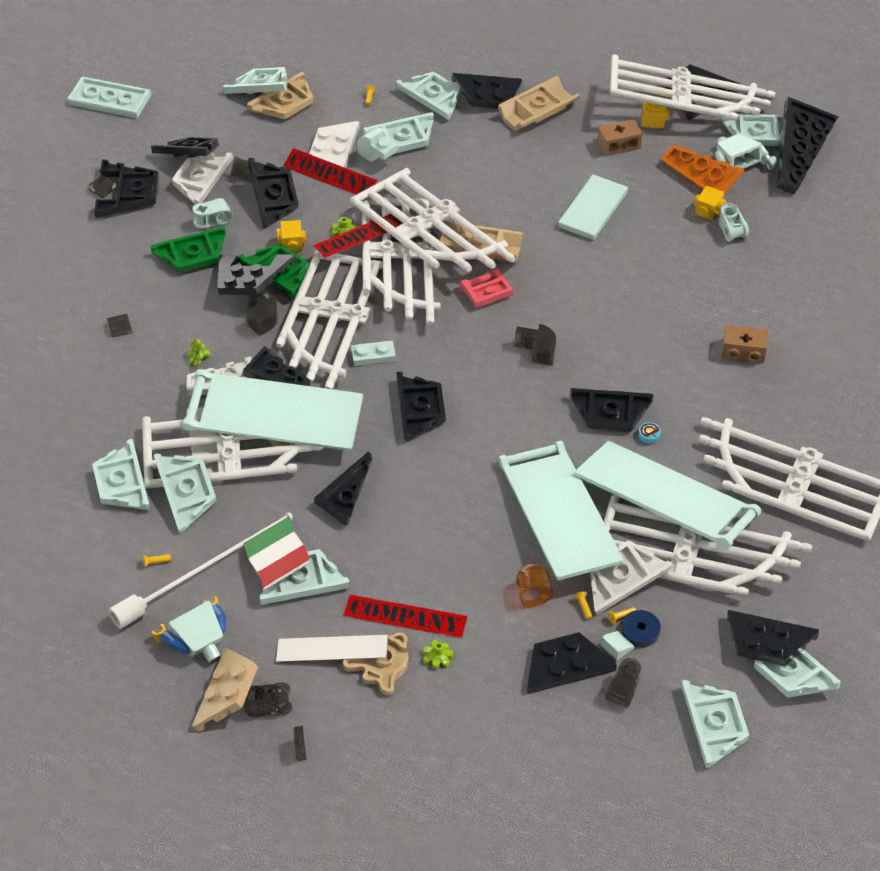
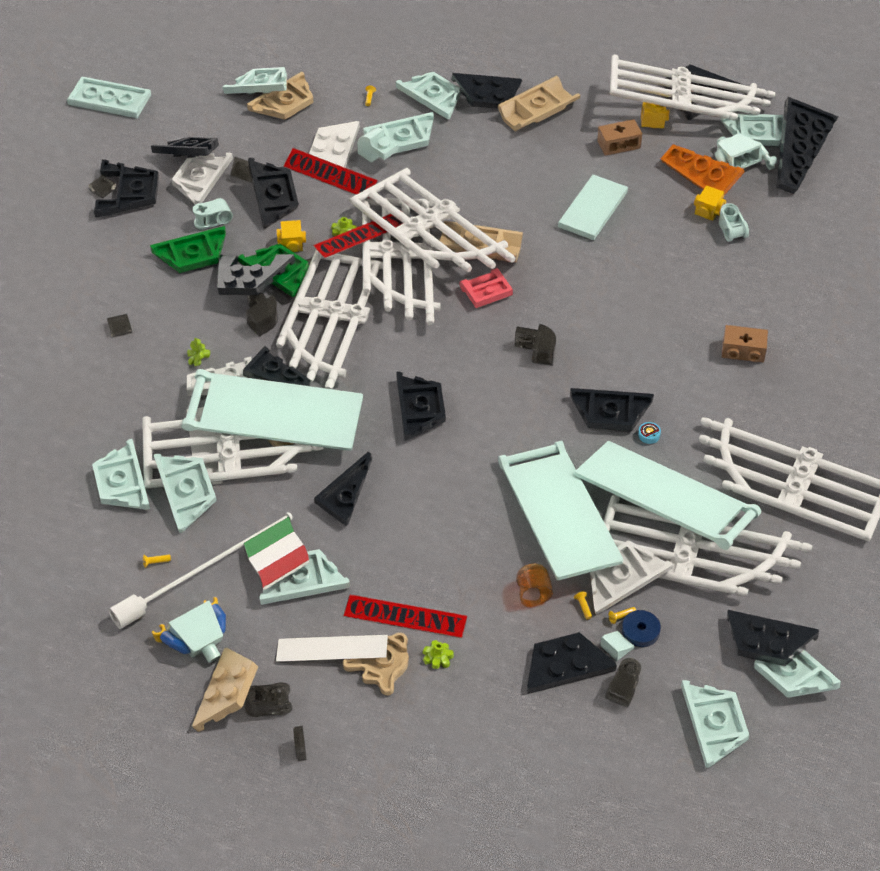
light aqua plate [351,340,396,366] -> none

